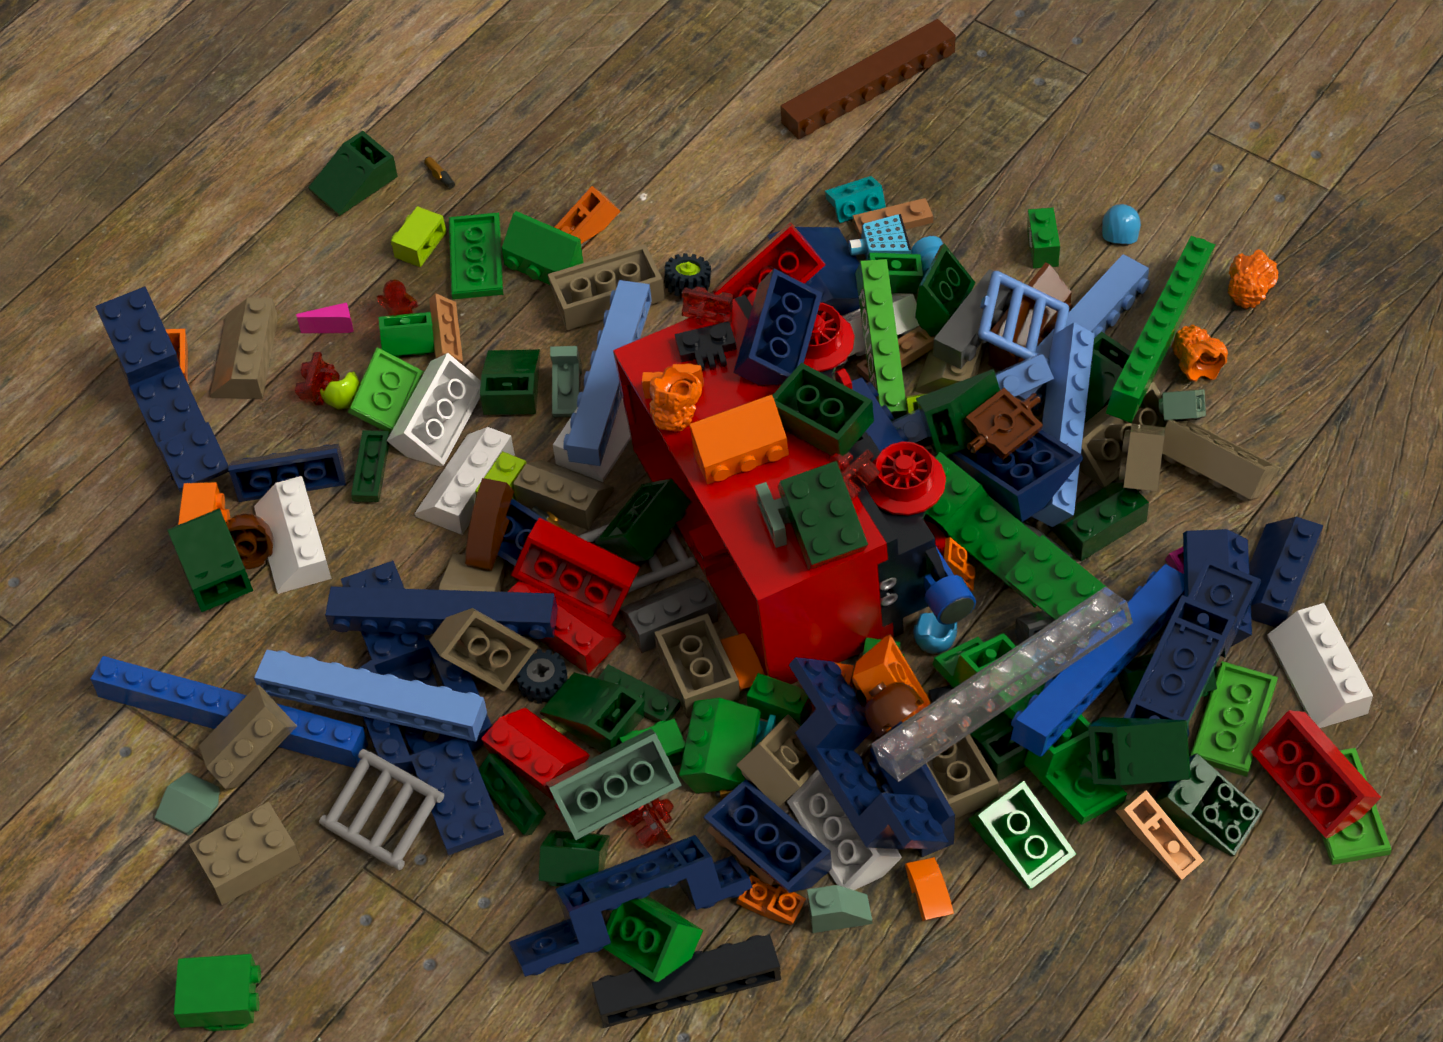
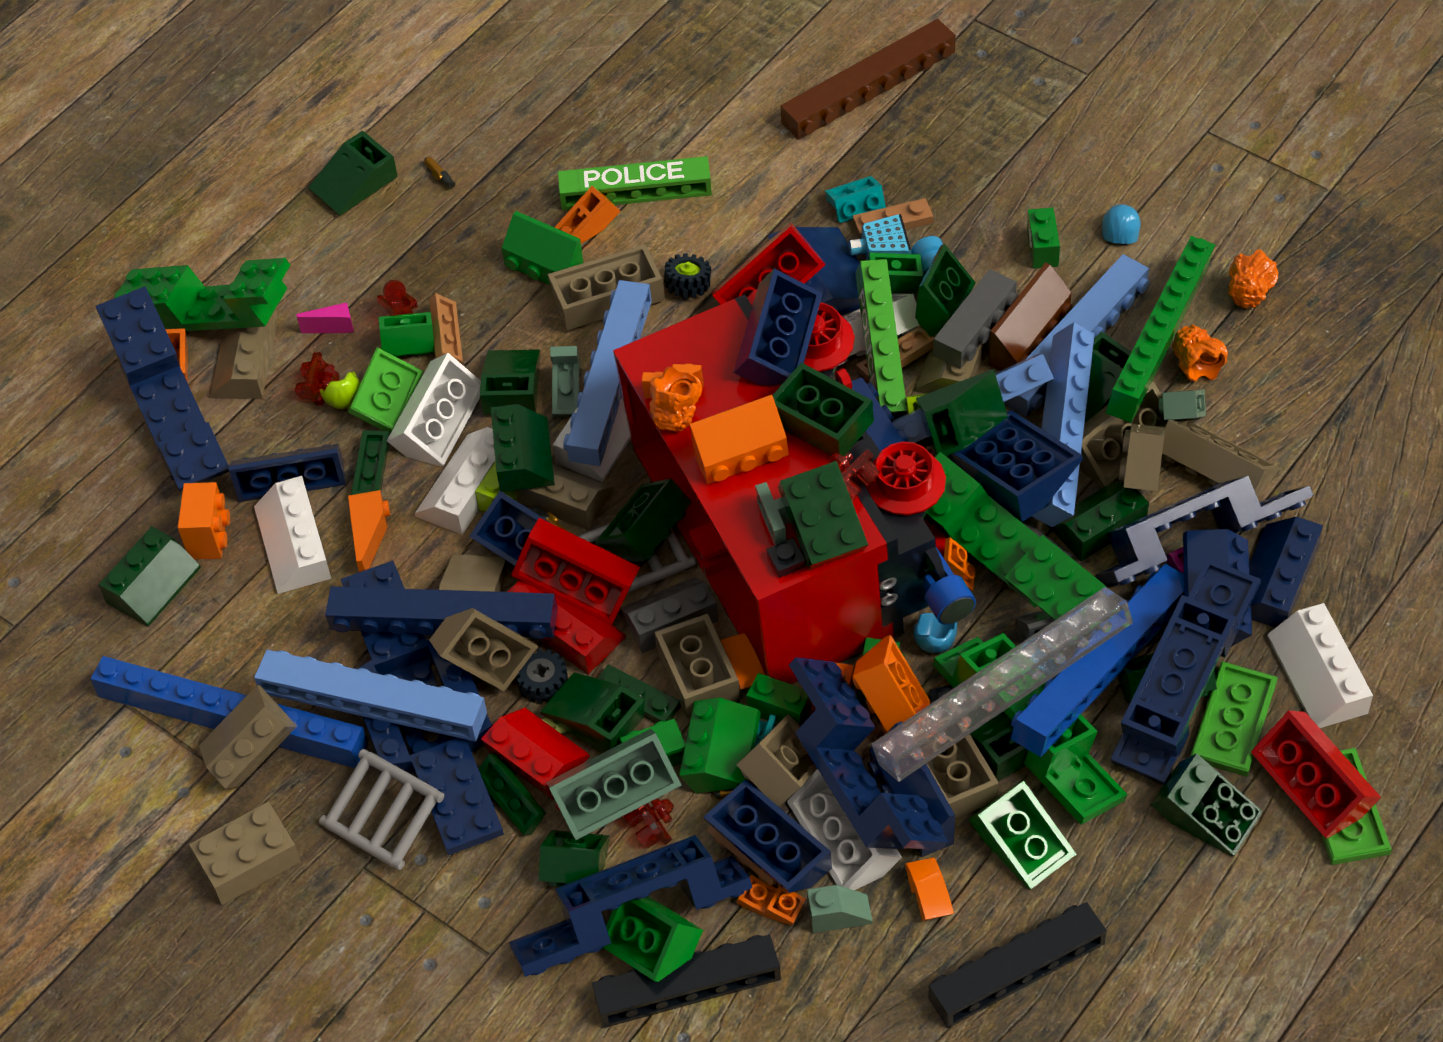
sand green slope [155,772,221,836] -> none
dark green slope [167,508,253,612] -> none
green brick [174,954,261,1031] -> none
reddish brown cylinder [226,514,273,569] -> none
lime brick [391,206,446,267] -> none
green tile [449,212,504,300] -> none
reddish brown slope [465,478,514,571] -> none
black hinge [675,321,737,371] -> none
clear red hips [682,286,733,326] -> none
reddish brown cylinder [864,682,924,737] -> none
reddish brown plate [964,388,1043,460] -> none
medium blue bar [978,271,1069,366] -> none
dark green slope [1089,717,1191,785] -> none
light nougat slope [1116,790,1204,880] -> none
none -> slope [99,526,201,627]
none -> green bracket [114,258,291,331]
none -> orange slope [348,490,391,572]
none -> dark green slope [491,404,555,492]
none -> bright green brick [558,156,712,210]
none -> black plate [766,538,807,578]
none -> black brick [928,902,1107,1028]
none -> bracket [1095,476,1314,587]

